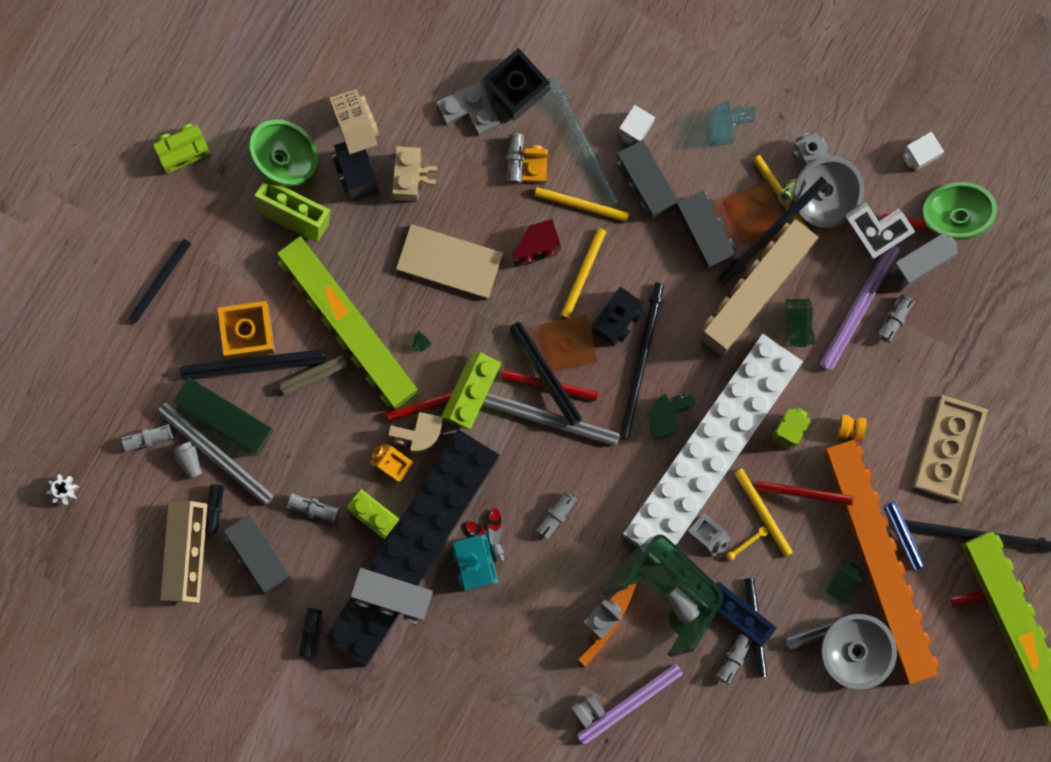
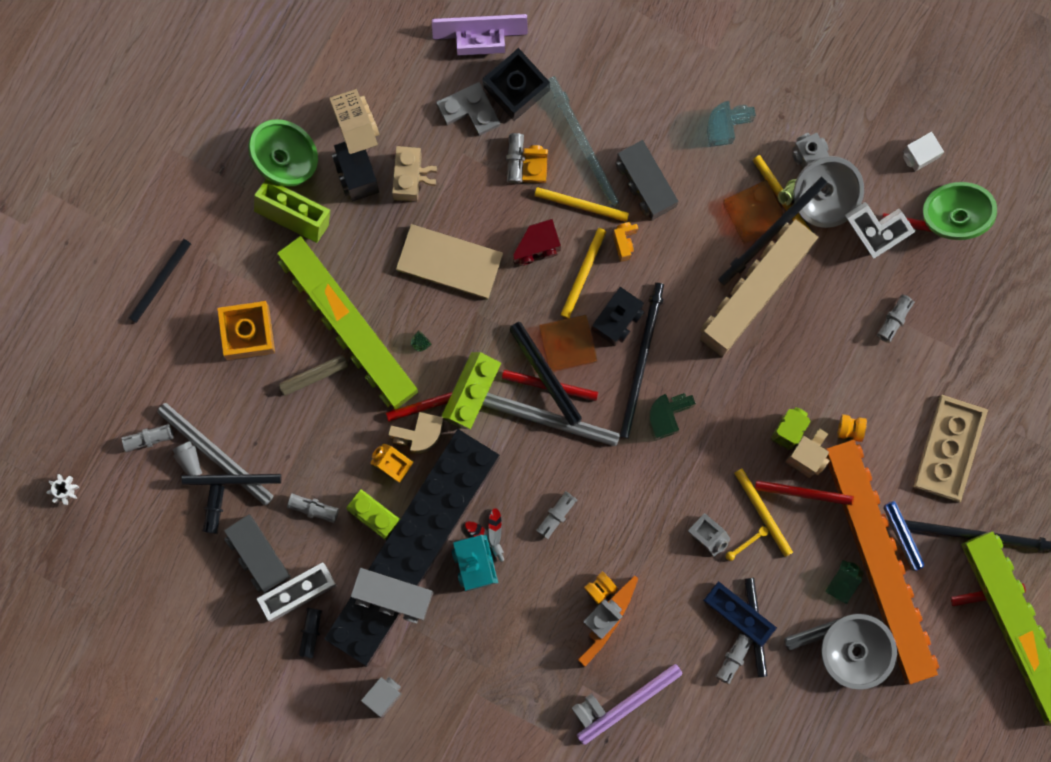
lime brick [153,124,211,174] -> none
tan brick [160,501,207,603] -> none
clear green brick [173,377,274,456] -> none
black axle [180,349,326,380] -> none
clear green windscreen [601,534,723,657] -> none
white brick [618,105,655,146] -> none
white brick [622,334,803,564] -> none
light grey cone [665,586,700,624] -> none
dark grey brick [675,190,737,272] -> none
clear green brick [785,299,815,347] -> none
lavender axle [820,245,900,371] -> none
light grey brick [888,233,959,292] -> none
none -> black bar [182,474,282,485]
none -> white brick [257,562,337,622]
none -> light grey brick [361,677,402,717]
none -> lavender bracket [432,14,528,55]
none -> light orange wheel [584,571,618,605]
none -> light orange bracket [612,222,638,262]
none -> tan brick [785,429,829,478]

